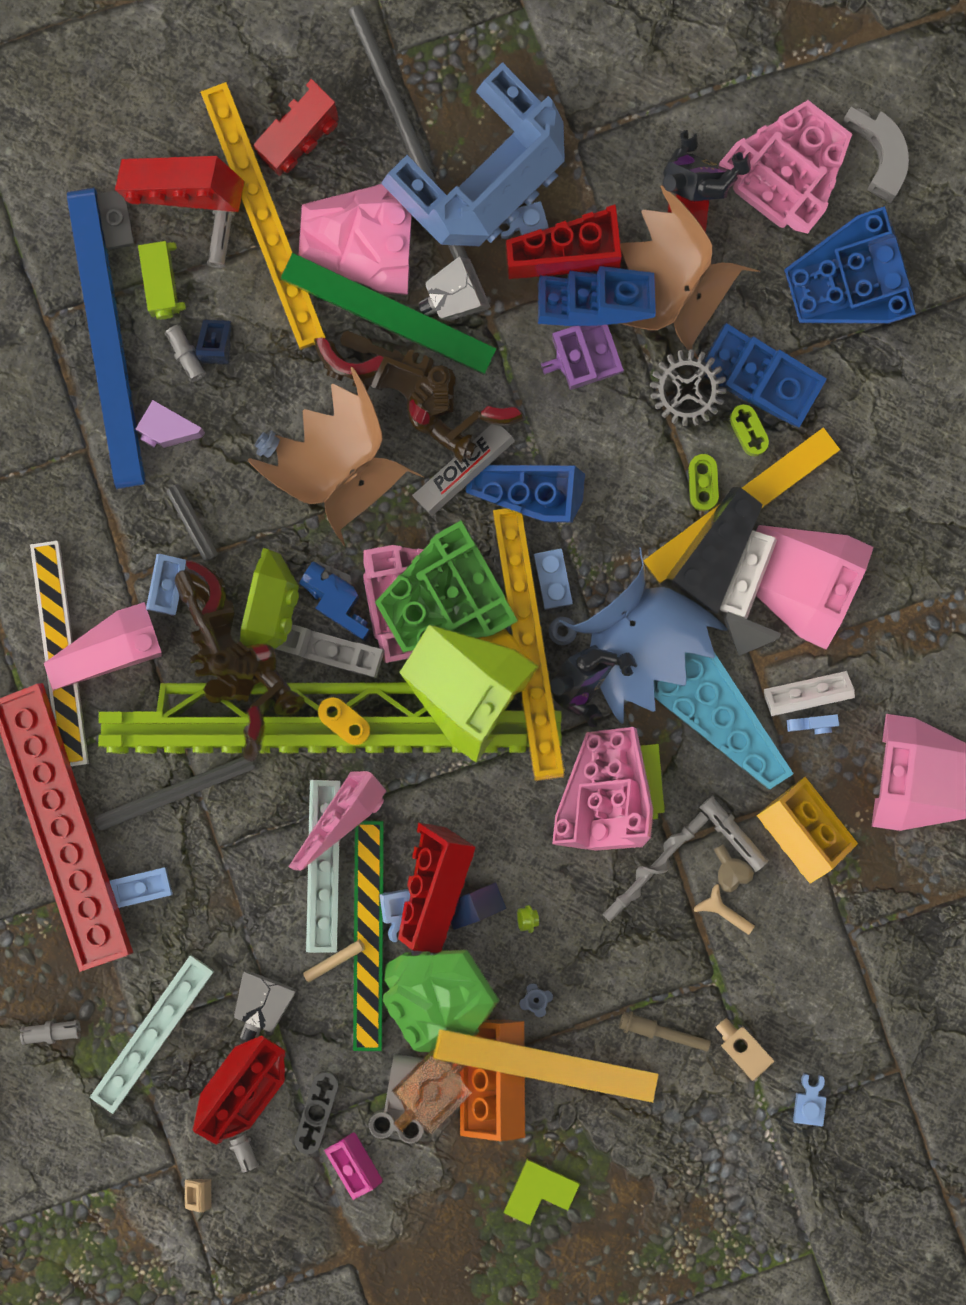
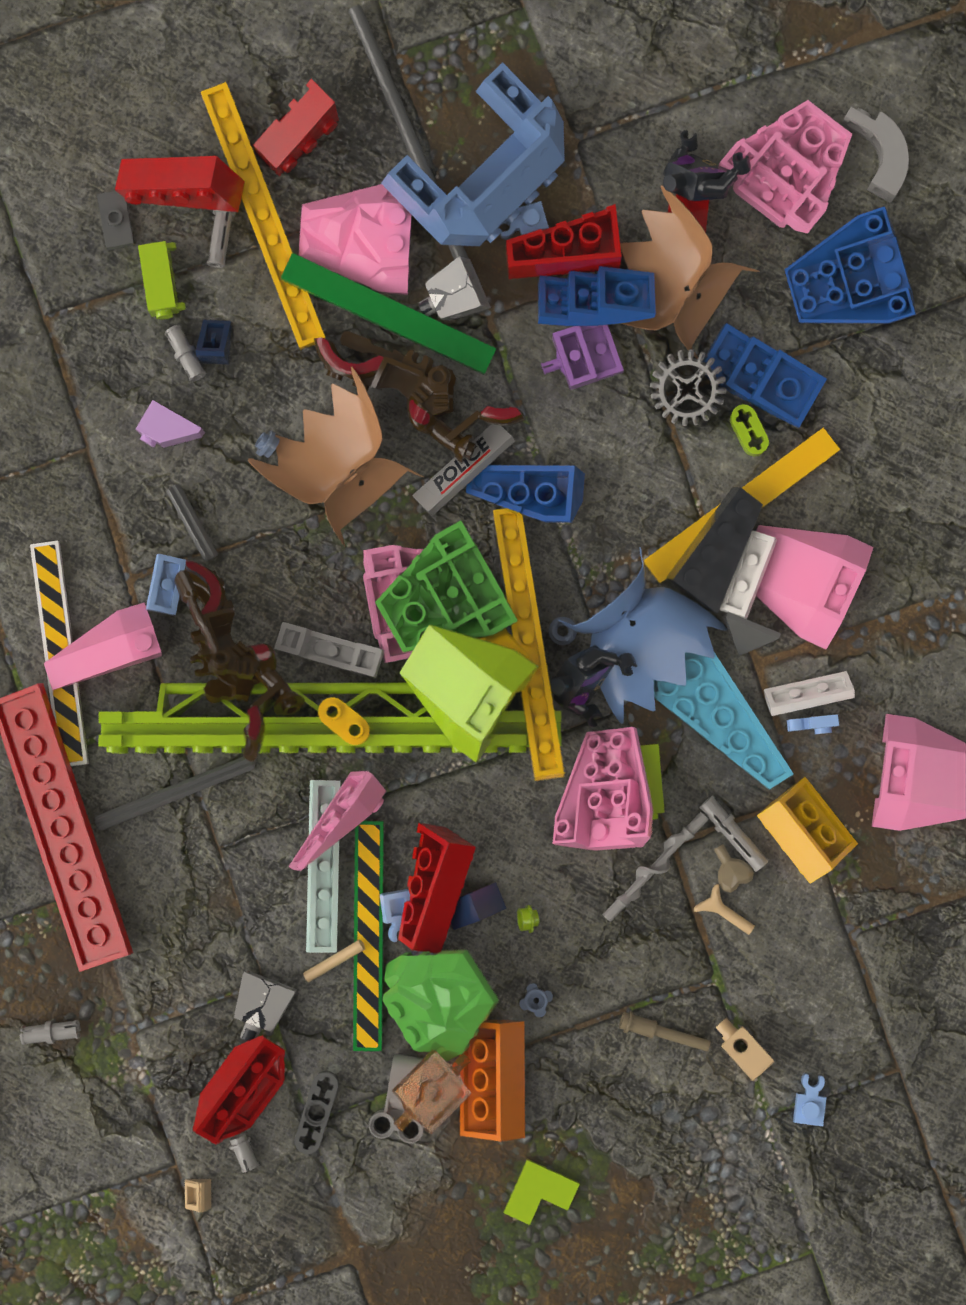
blue beam [67,187,145,489] -> none
light aqua plate [90,955,215,1114] -> none
light blue plate [110,867,173,908] -> none
lime wedge [240,548,299,650] -> none
blue plate [299,561,370,641] -> none
dark pink slope [324,1132,383,1200] -> none
yellow tile [433,1029,659,1103] -> none
light blue plate [534,548,573,610] -> none
lime plate [688,454,719,511] -> none

